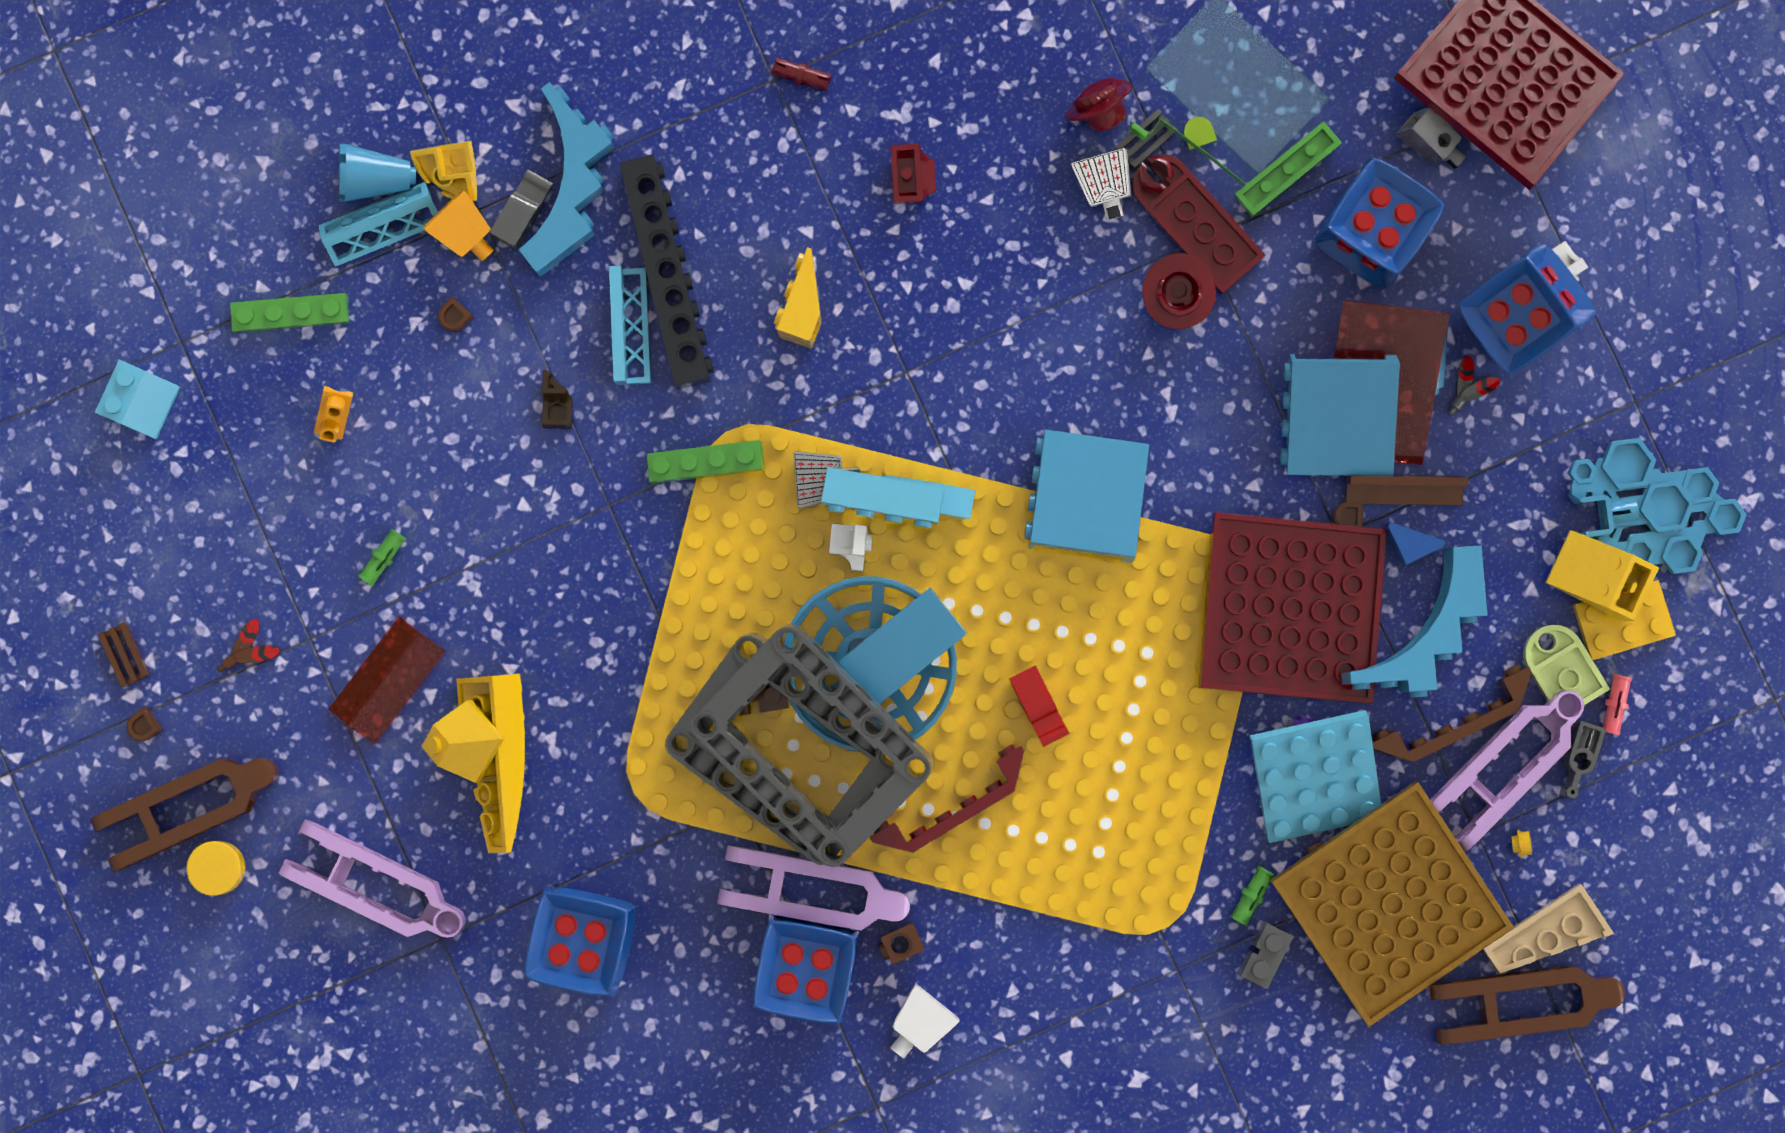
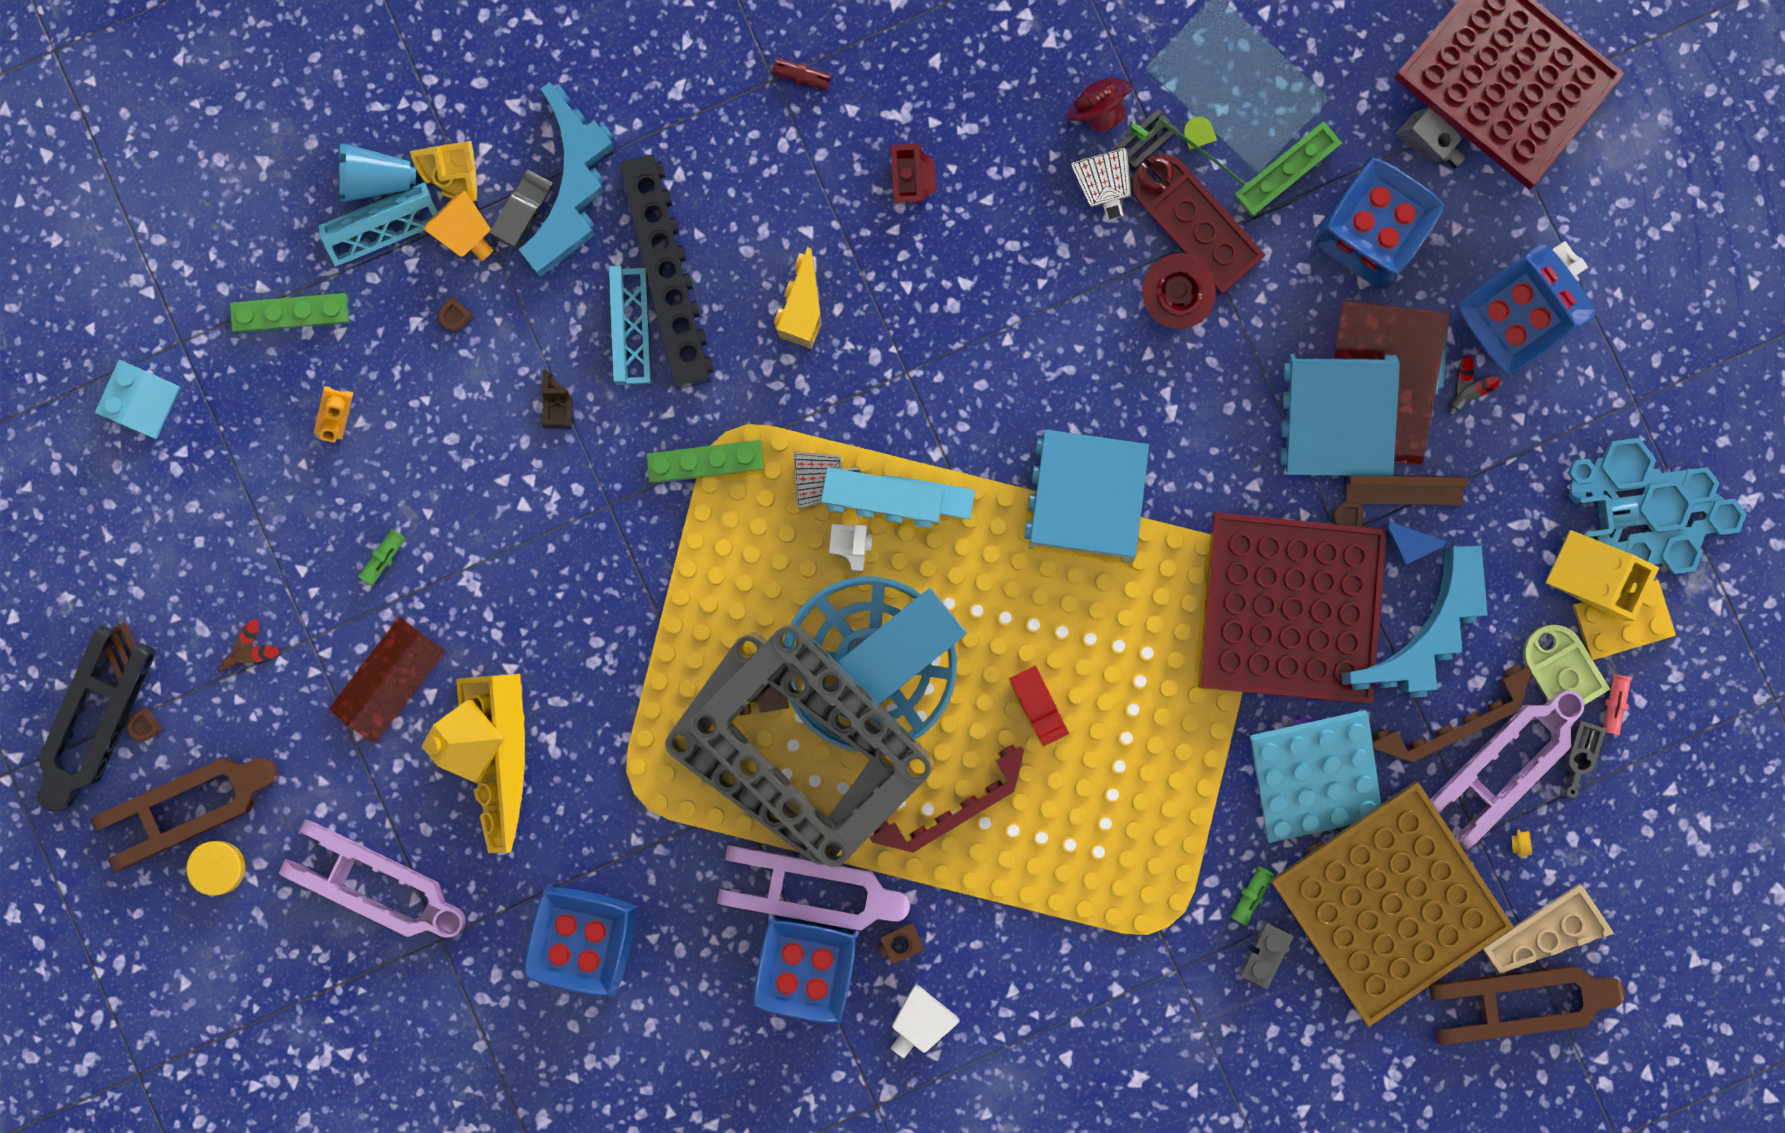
none -> black piece [38,625,156,812]

